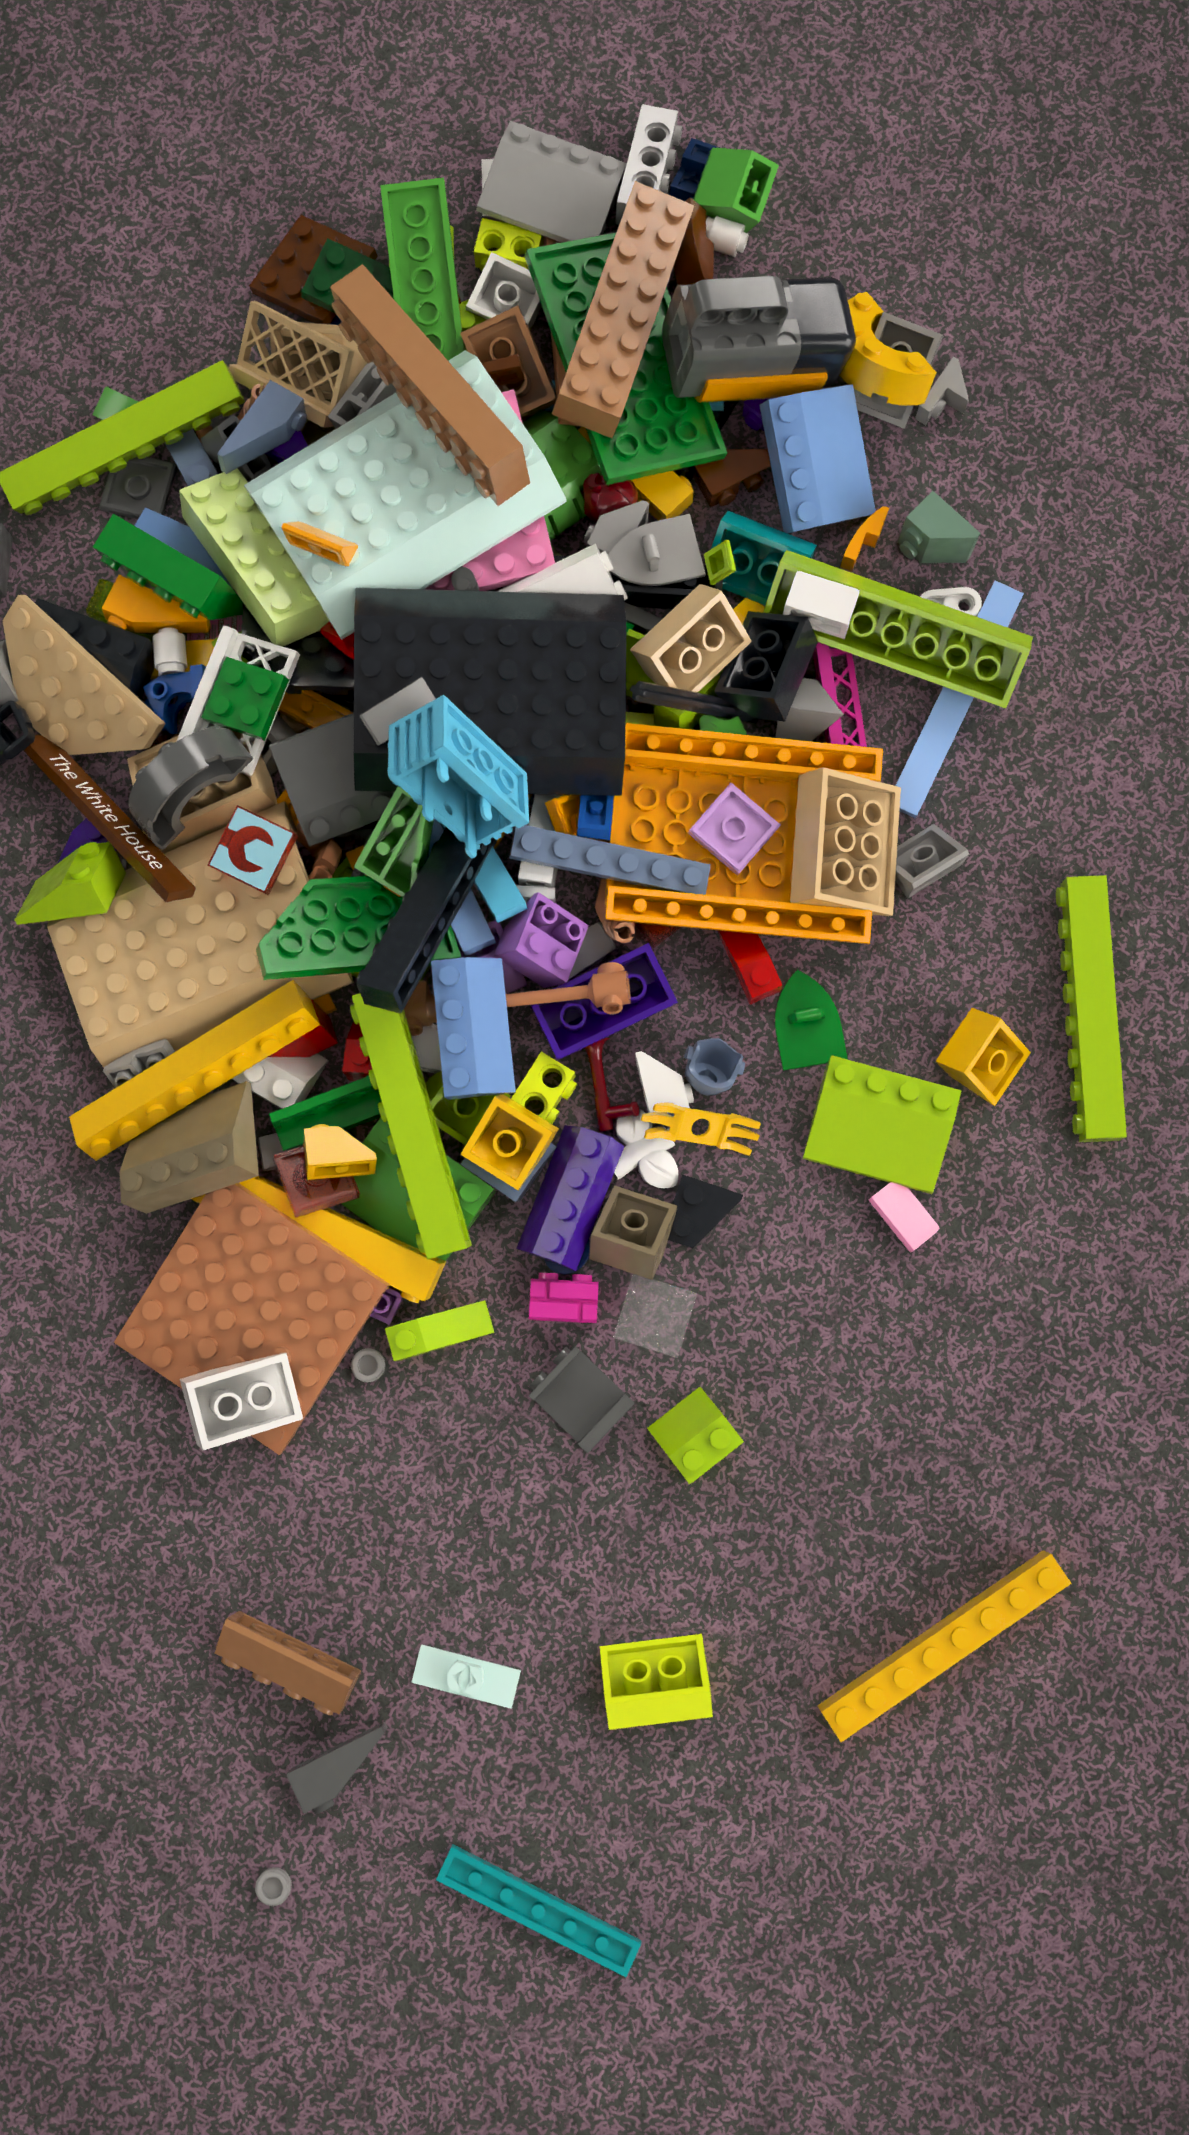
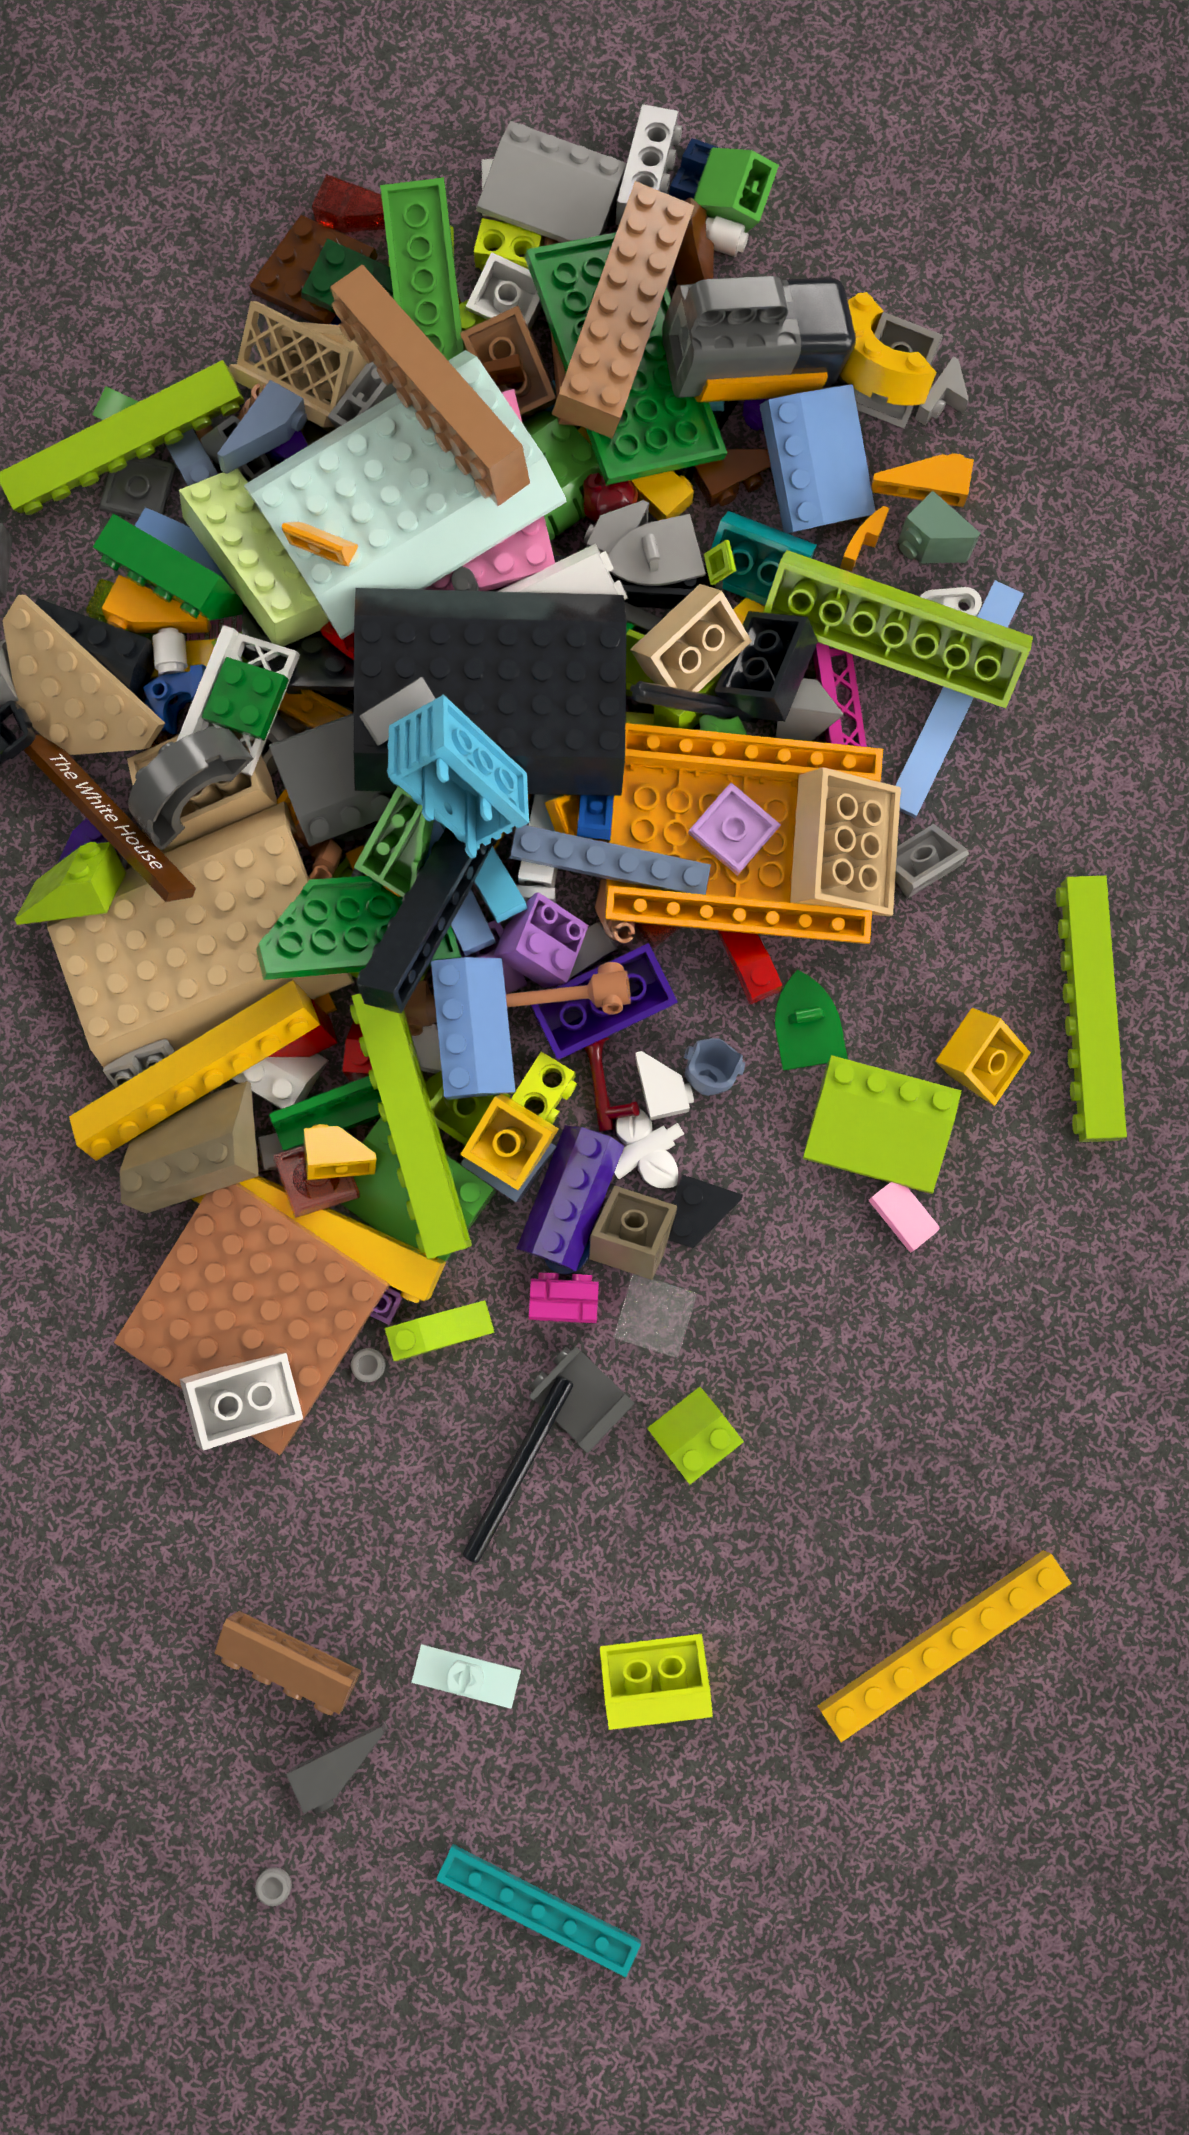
tile [208,805,298,896] -> none
yellow piece [641,1102,761,1156] -> none
white panel [783,571,859,639] -> none
none -> clear red slope [312,174,385,233]
none -> black axle [463,1376,573,1563]
none -> light orange slope [871,454,974,507]

